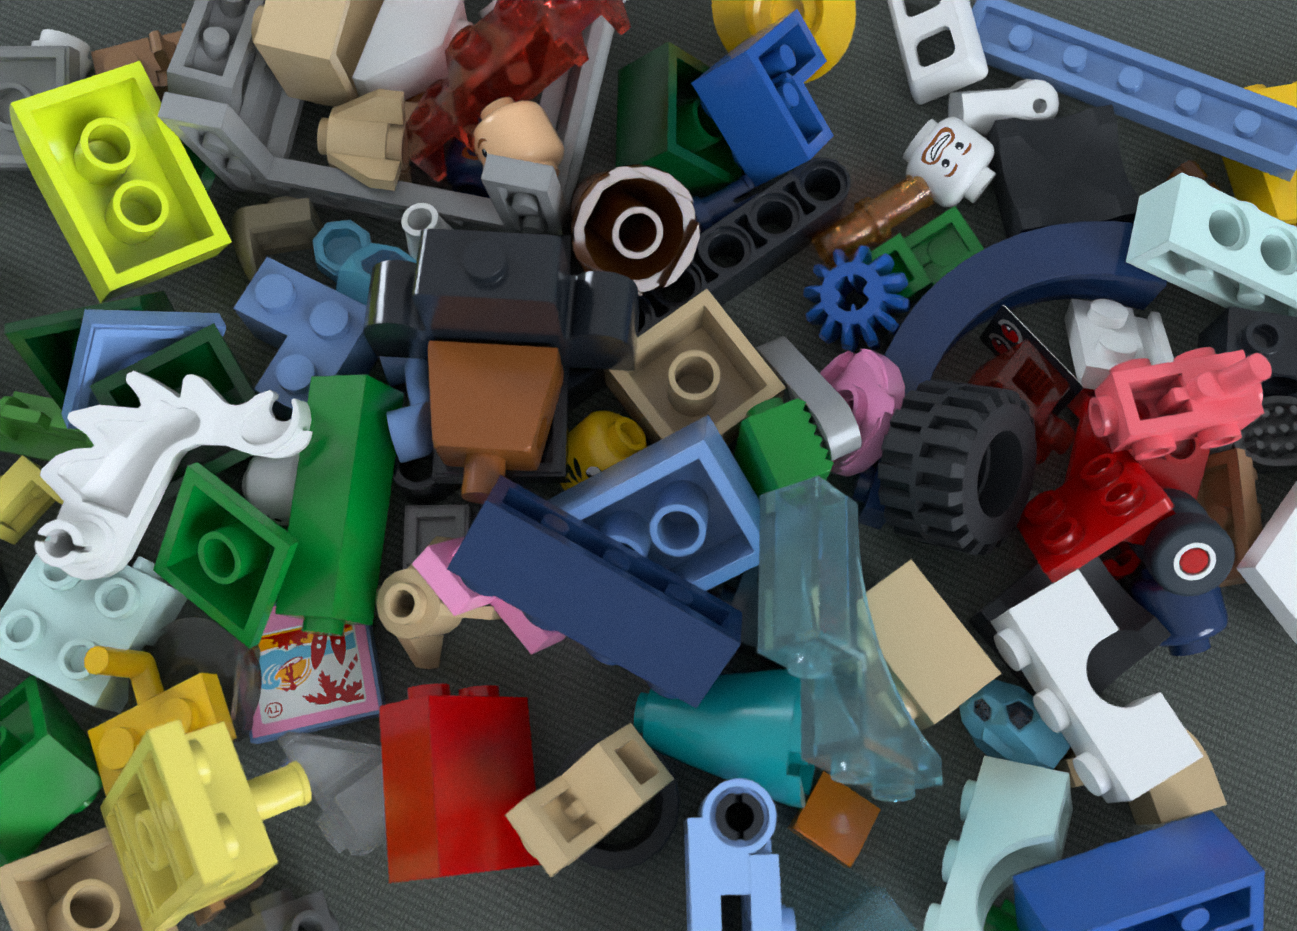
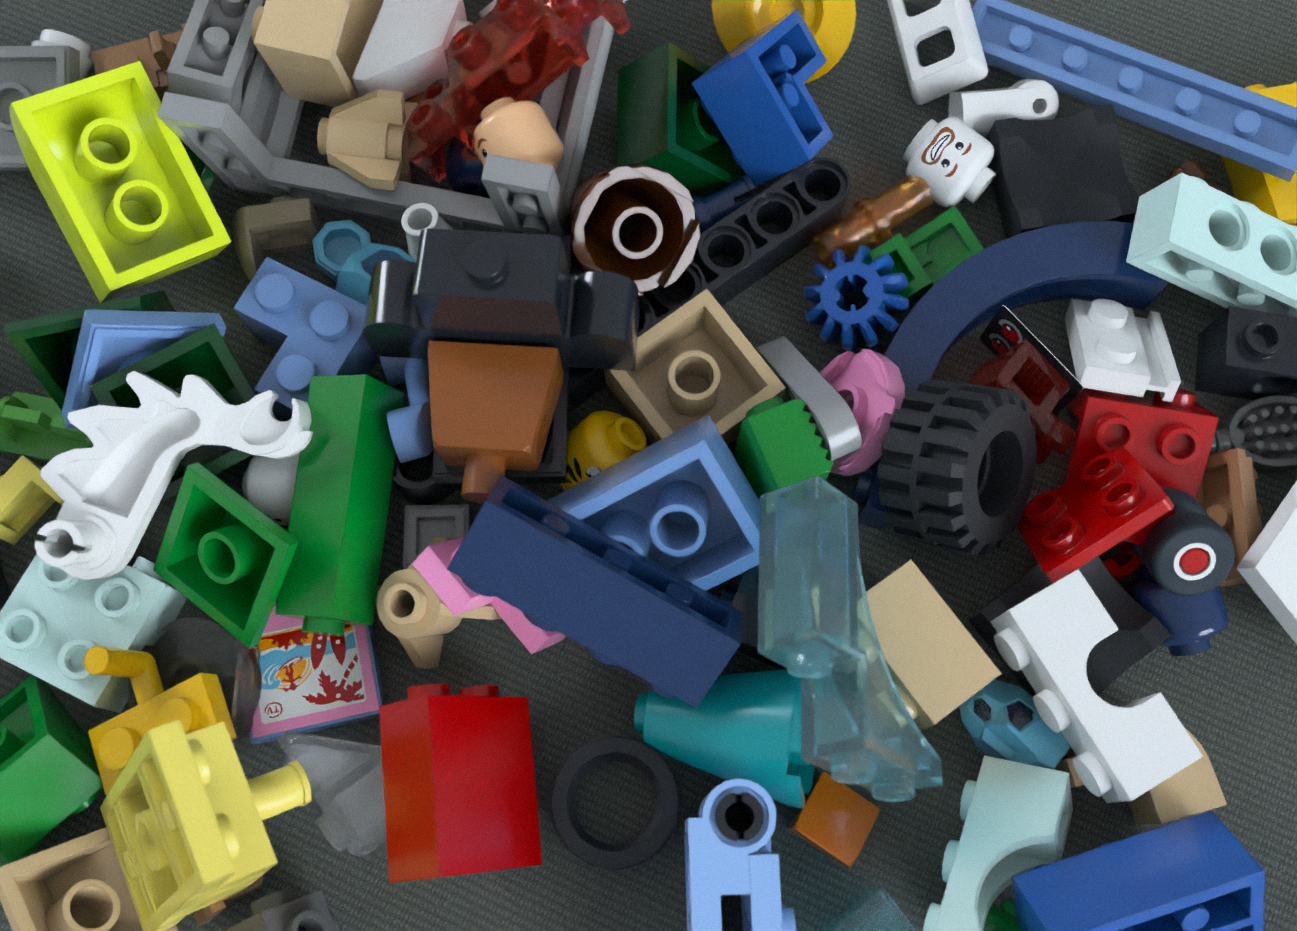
tan brick [505,723,674,877] -> none
coral brick [1088,347,1272,460] -> none

